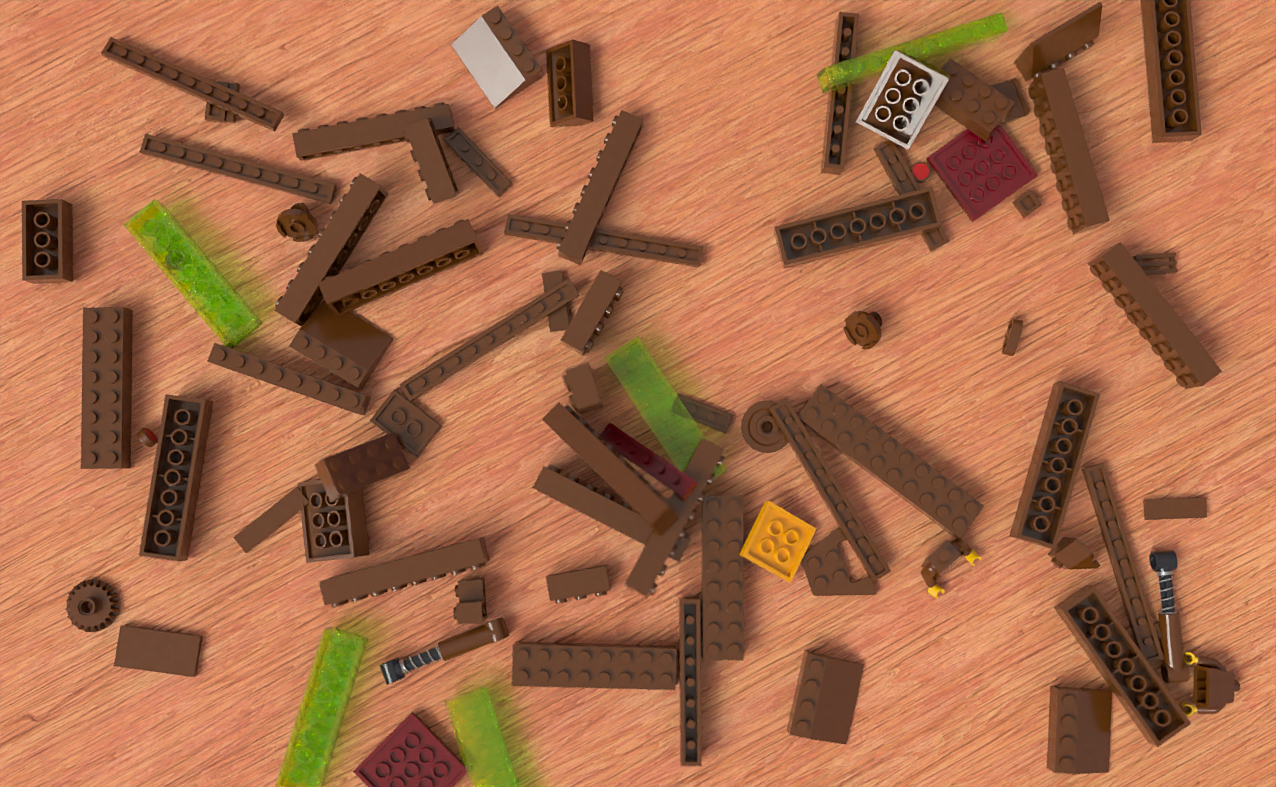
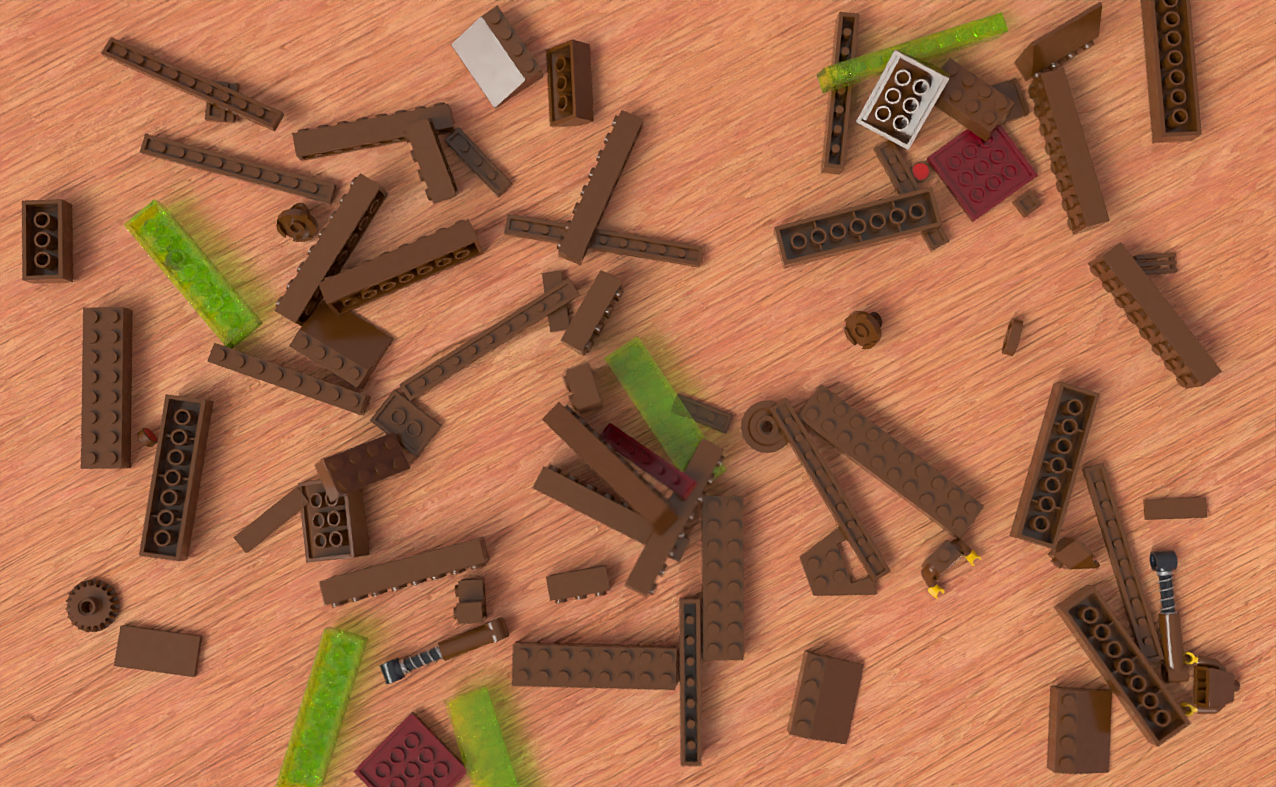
light orange plate [739,500,816,583] -> none

